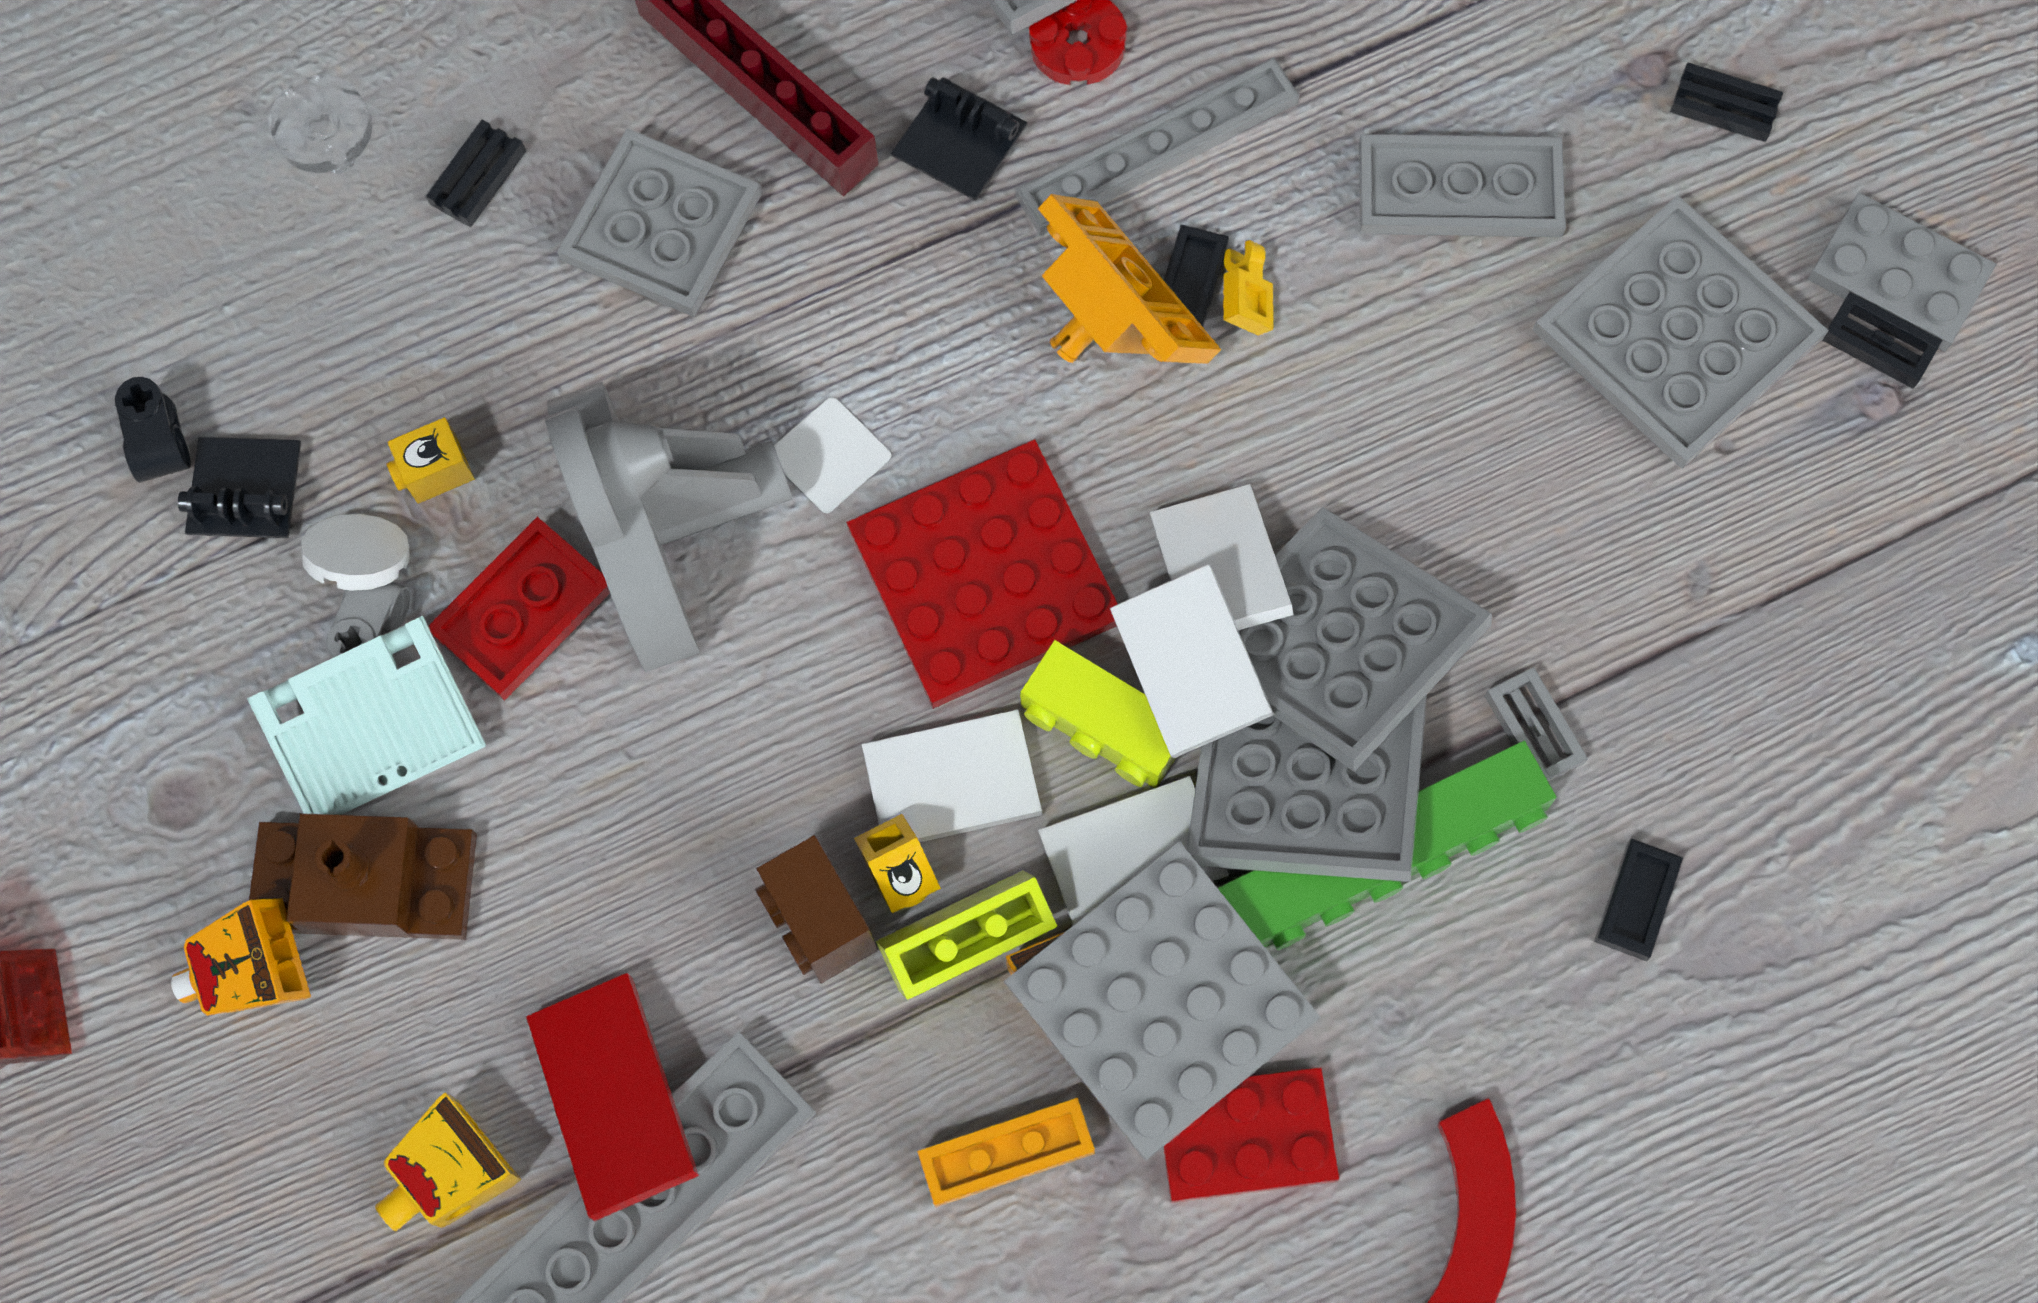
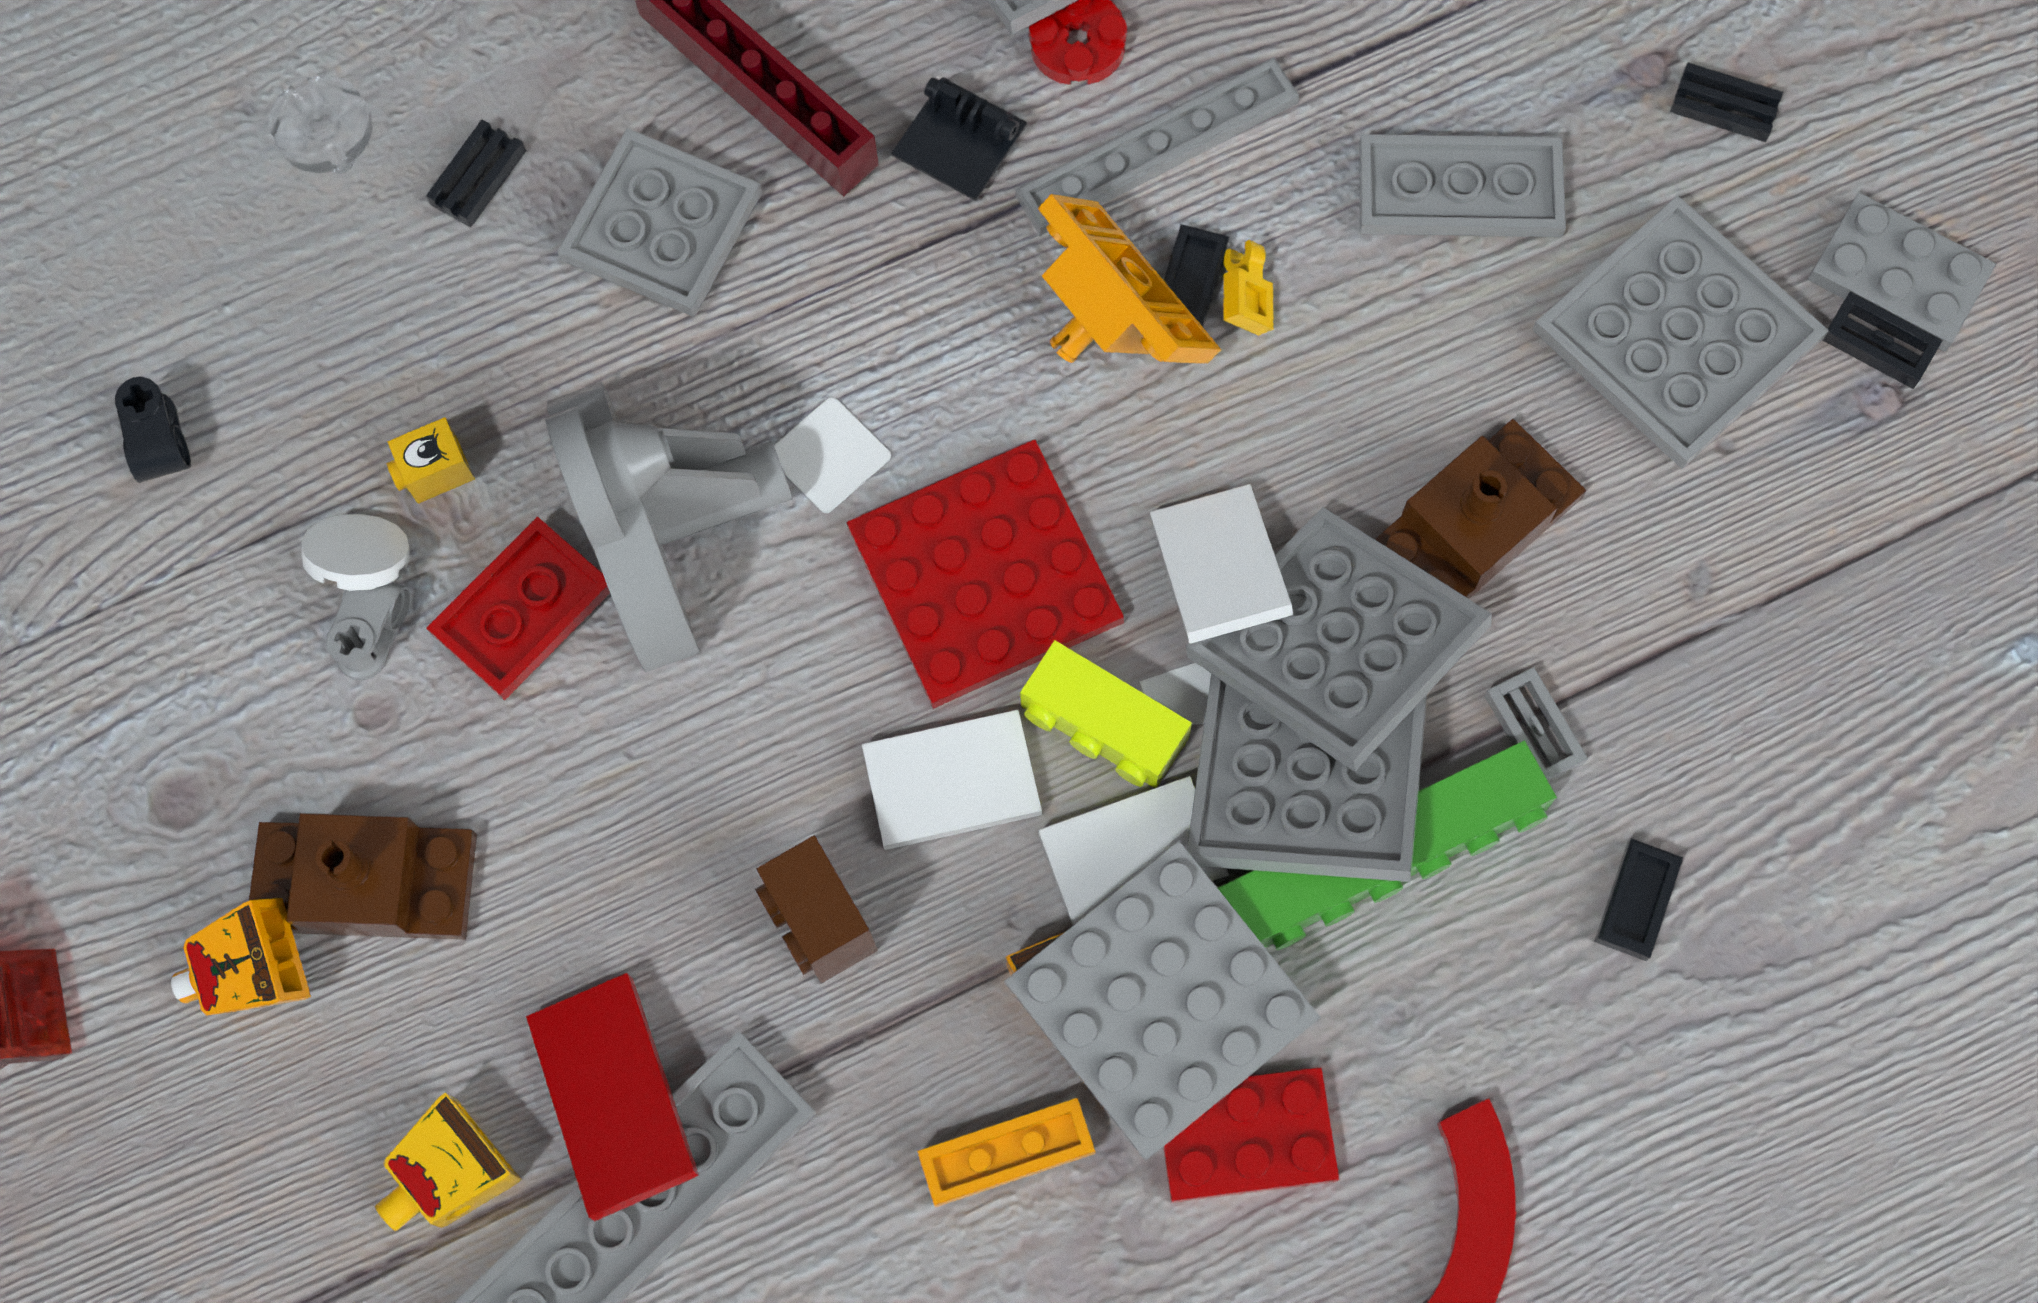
black hinge [178,437,301,538] -> none
light aqua window [247,616,487,815] -> none
yellow brick [854,814,941,913] -> none
neon yellow brick [876,870,1058,1000] -> none
white tile [1110,564,1274,758] -> none
none -> reddish brown brick [1375,419,1587,599]

